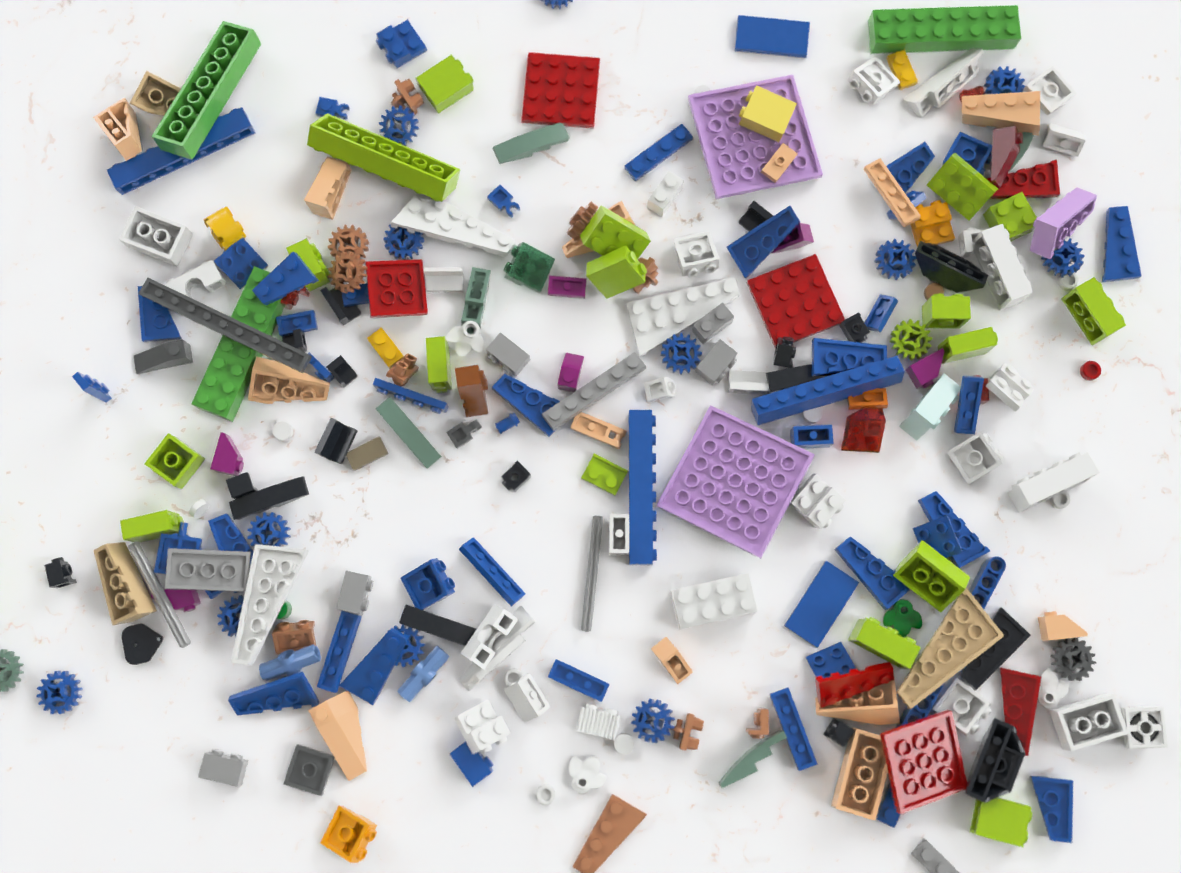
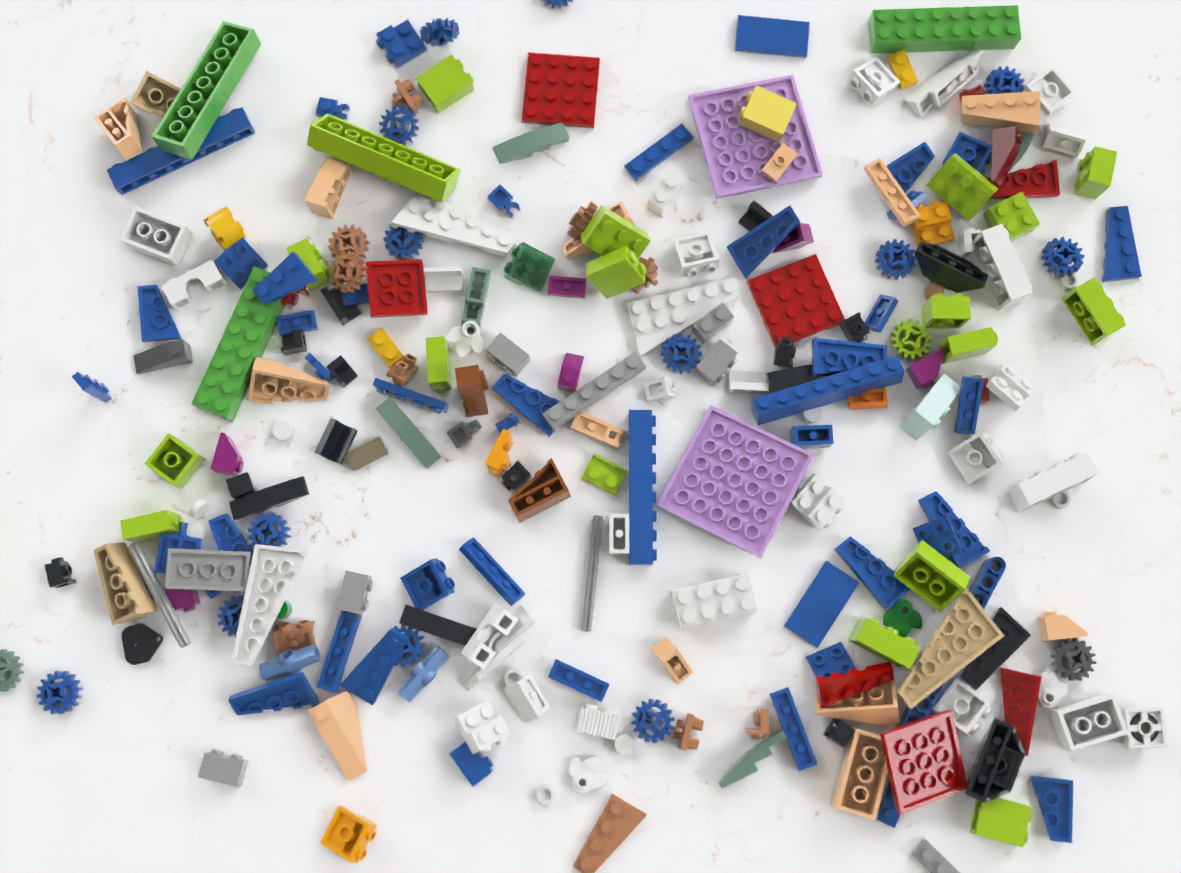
dark grey plate [138,277,312,374] -> none
dark grey plate [283,744,335,796] -> none
clear red slope [841,407,886,453] -> none
lavender wedge [1030,187,1097,259] -> none
red tile [1080,361,1101,381] -> none
none -> blue gear [420,18,460,47]
none -> light orange plate [485,428,514,478]
none -> dark orange wedge [508,457,571,523]
none -> lime brick [1073,146,1118,200]

